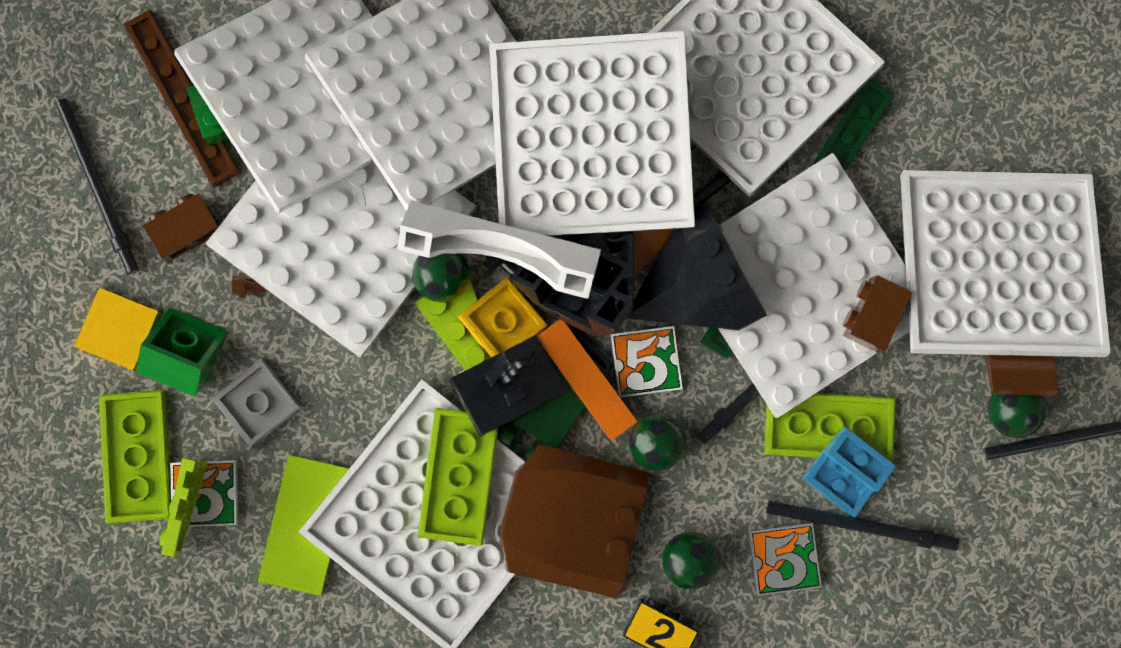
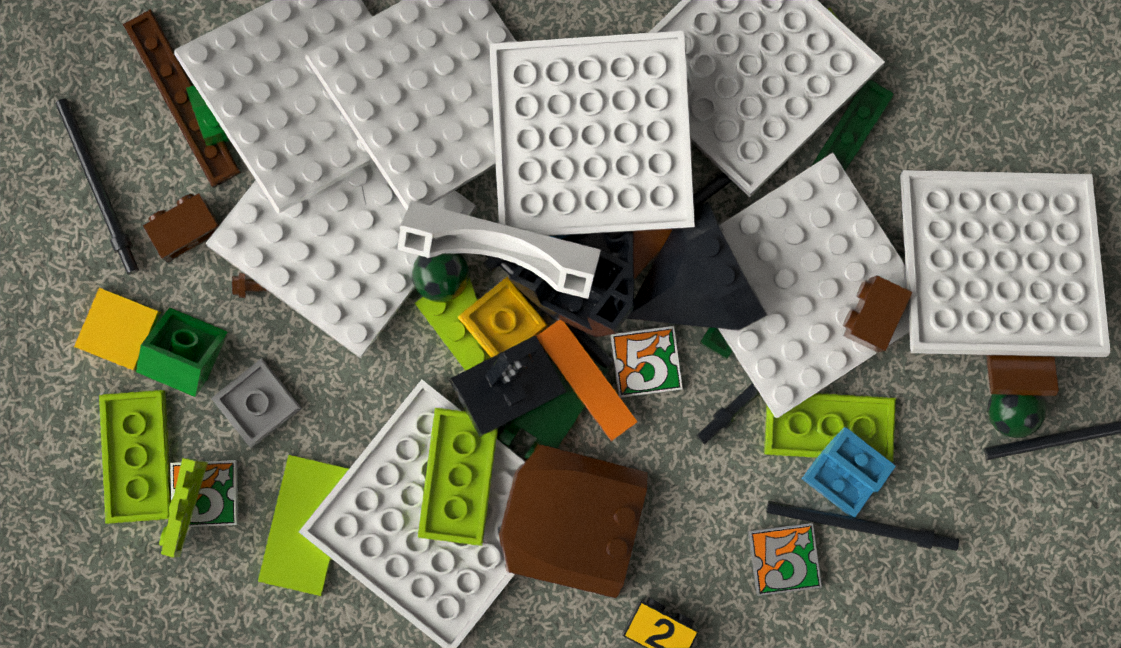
dark green piece [629,413,686,471] -> none
dark green piece [662,532,720,590] -> none

